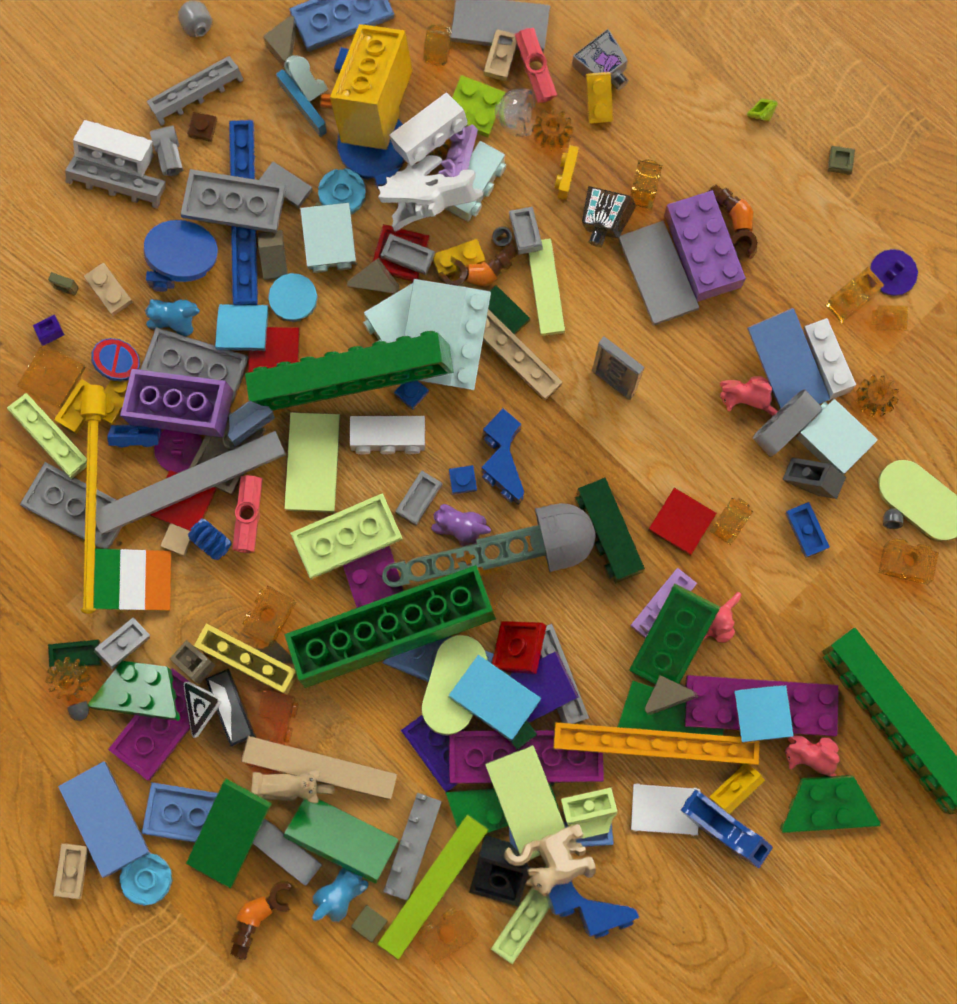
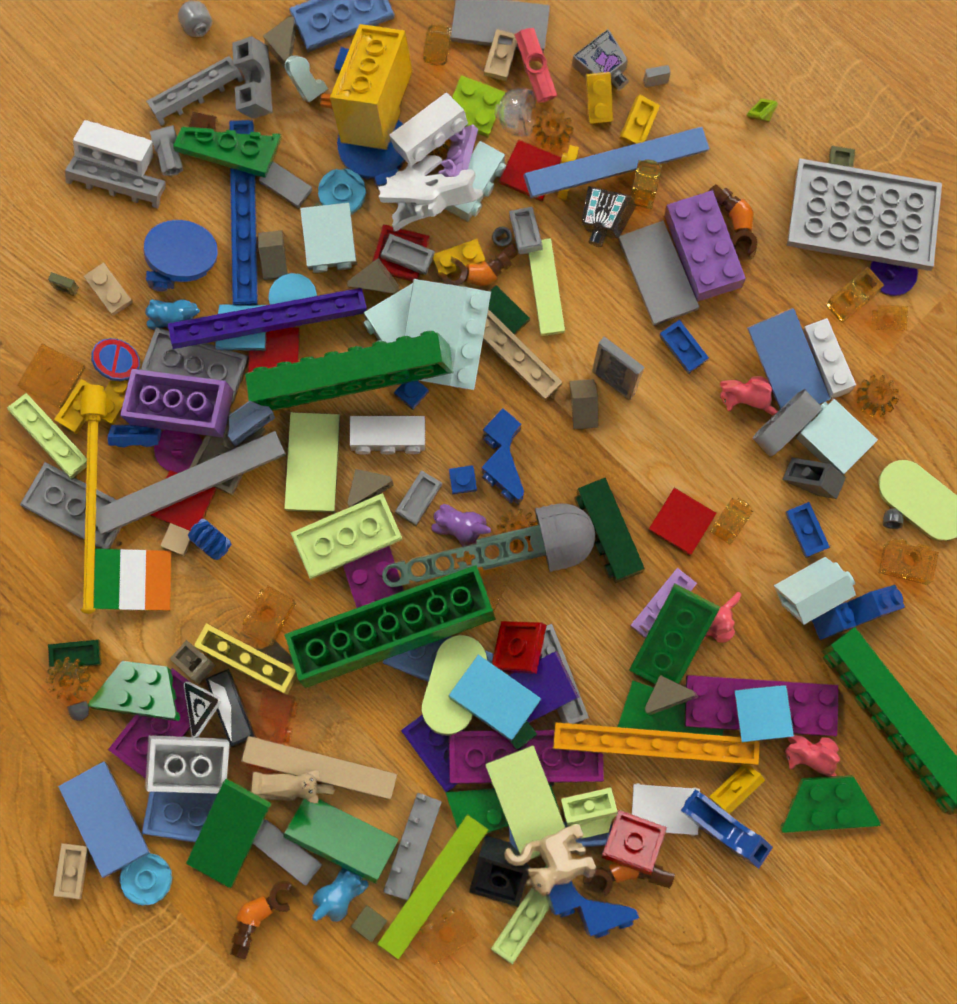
dark purple tile [33,314,65,346] -> none
light grey hinge [94,617,150,669] -> none
light grey plate [181,169,286,233] -> none
coral piece [232,475,263,553] -> none
dark azure tile [276,69,327,137] -> none
none -> white brick [145,736,229,794]
none -> dark purple plate [168,288,367,349]
none -> green wing [173,127,281,178]
none -> light grey arch [232,36,273,119]
none -> dark tan slope [348,469,394,507]
none -> clear yellow gear [497,509,538,552]
none -> red tile [499,139,562,202]
none -> medium blue tile [524,127,710,198]
none -> dark tan slope [569,379,598,430]
none -> reddish brown piece [583,863,675,896]
none -> tile [602,810,667,876]
none -> yellow plate [619,94,660,145]
none -> light grey tile [643,65,671,87]
none -> blue plate [659,320,709,374]
none -> light aqua brick [774,557,856,624]
none -> light grey plate [787,158,942,271]
none -> blue arch [812,585,905,640]

